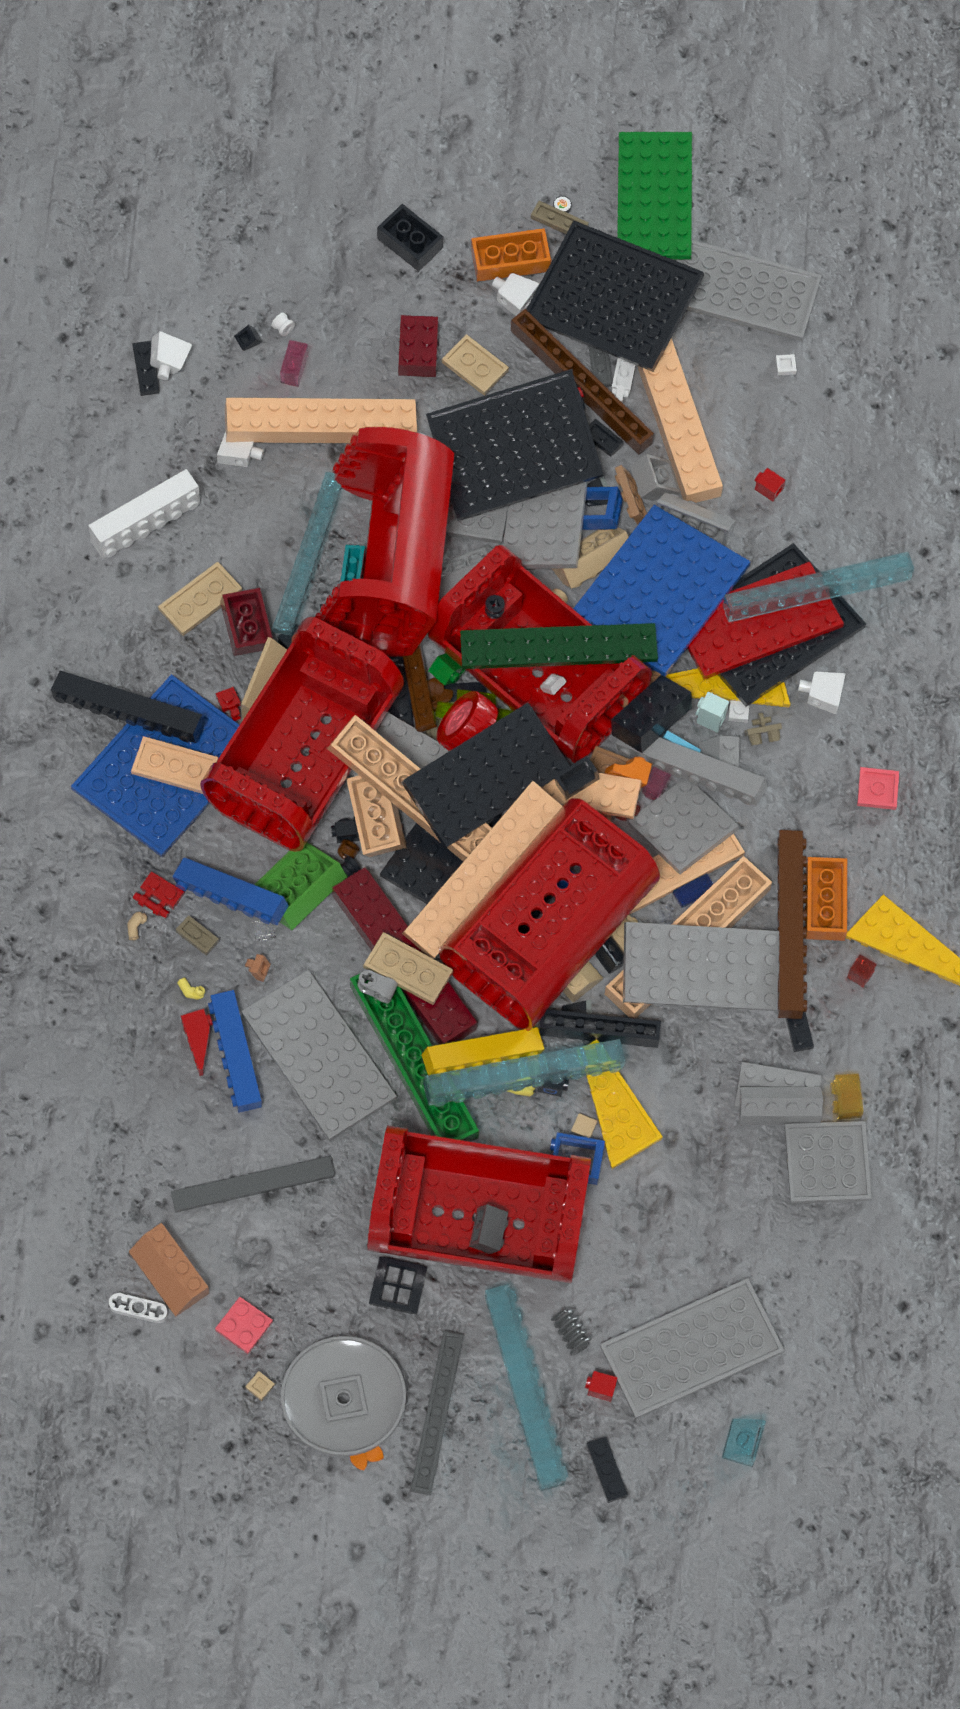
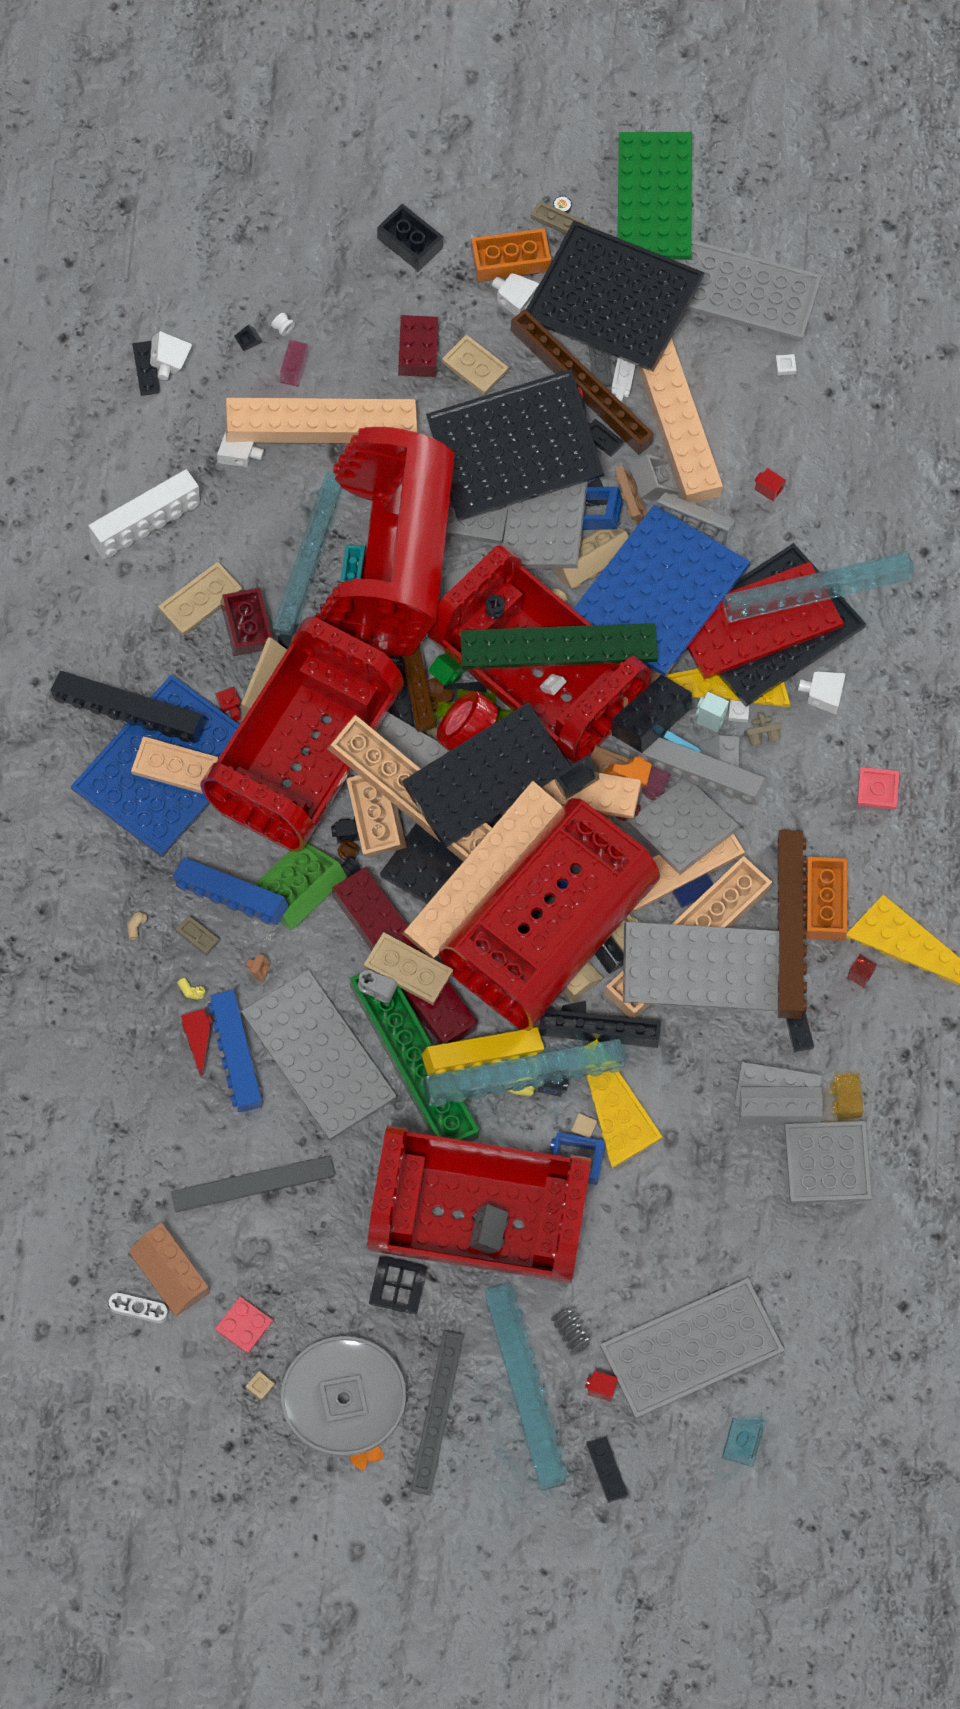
red plate [133,871,184,919] -> none

